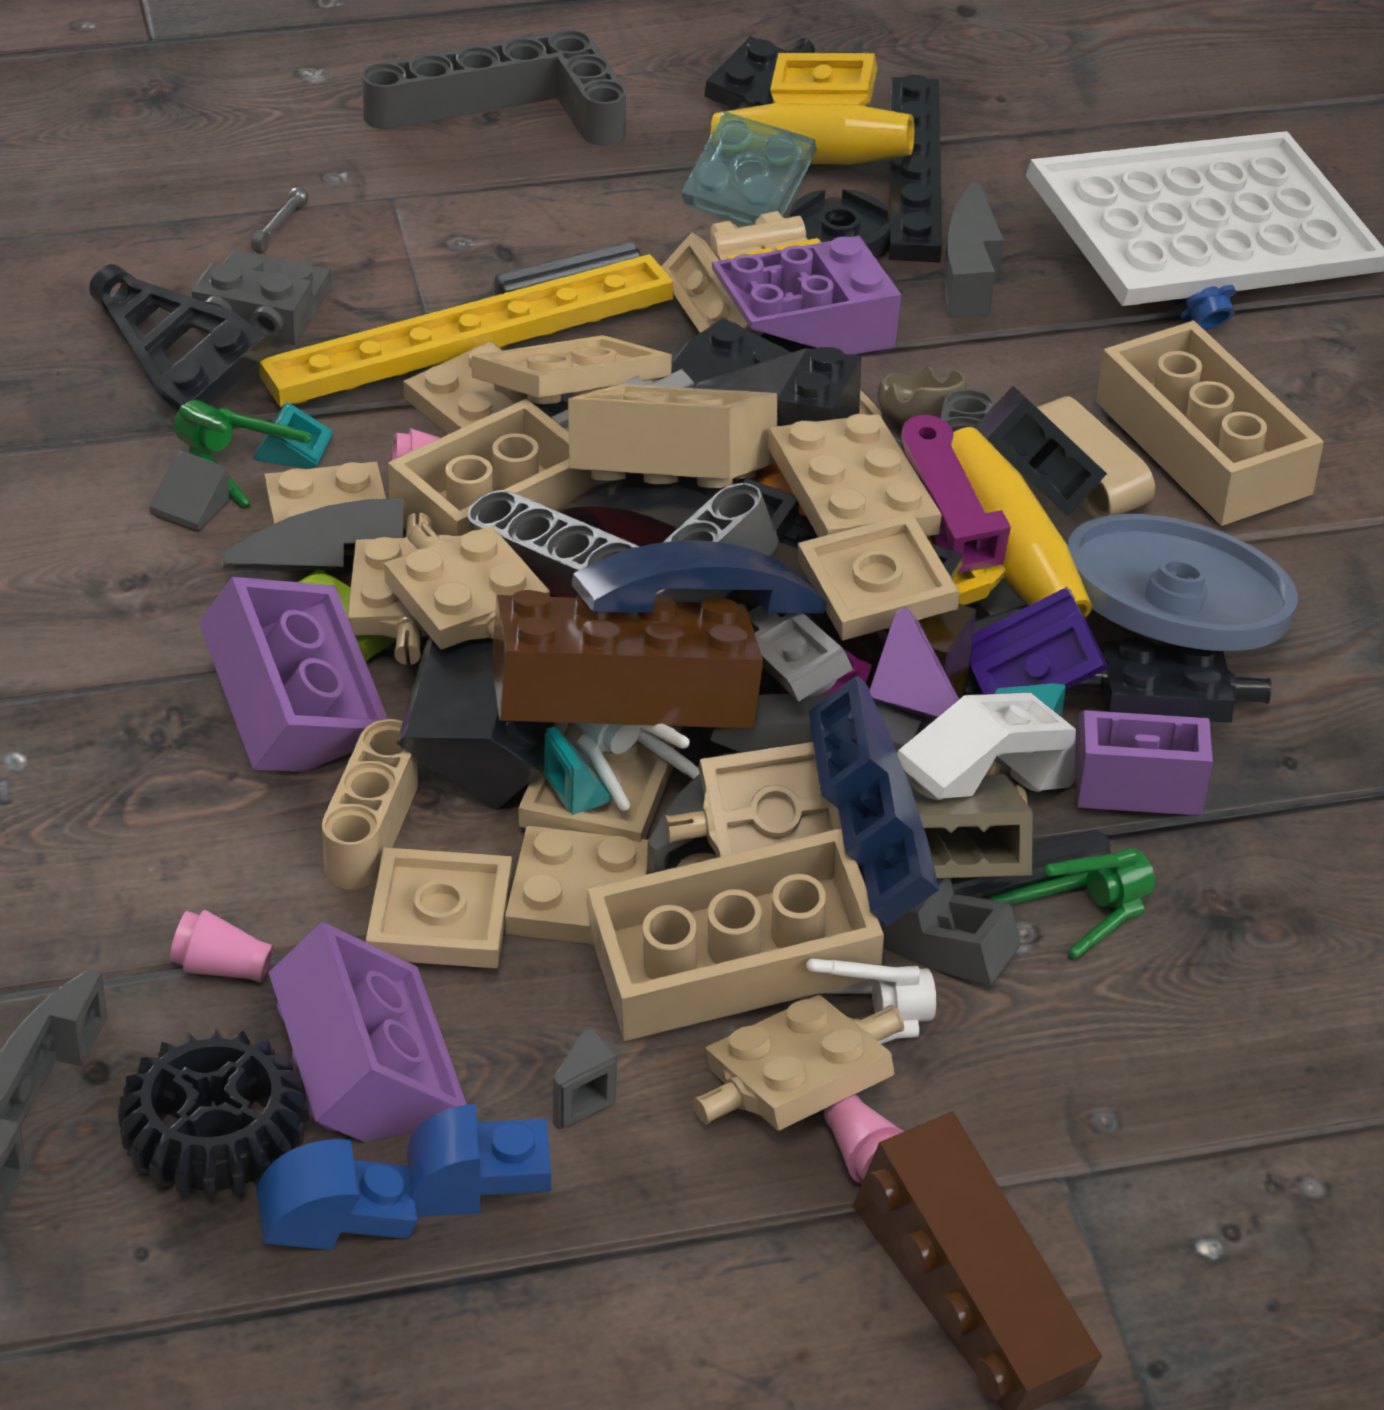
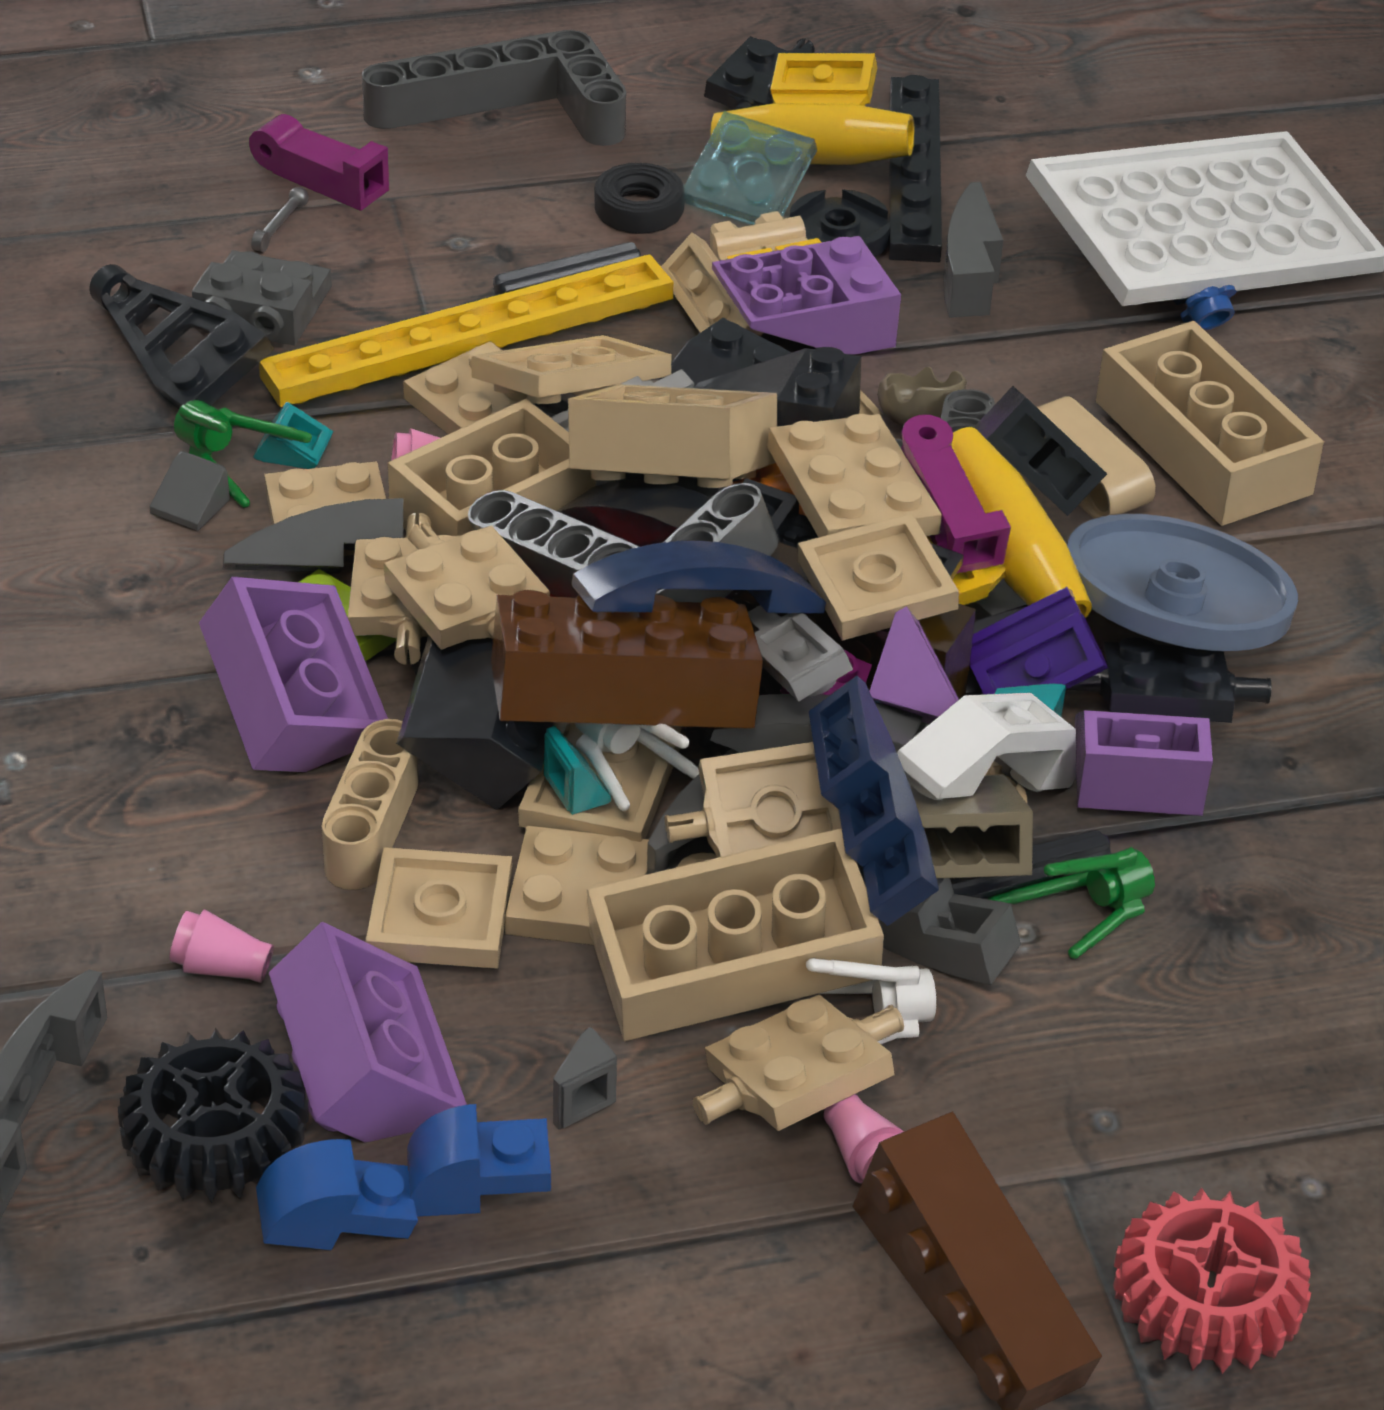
none -> magenta leg [249,114,389,211]
none -> black tyre [594,163,685,233]
none -> coral gear [1113,1187,1311,1374]

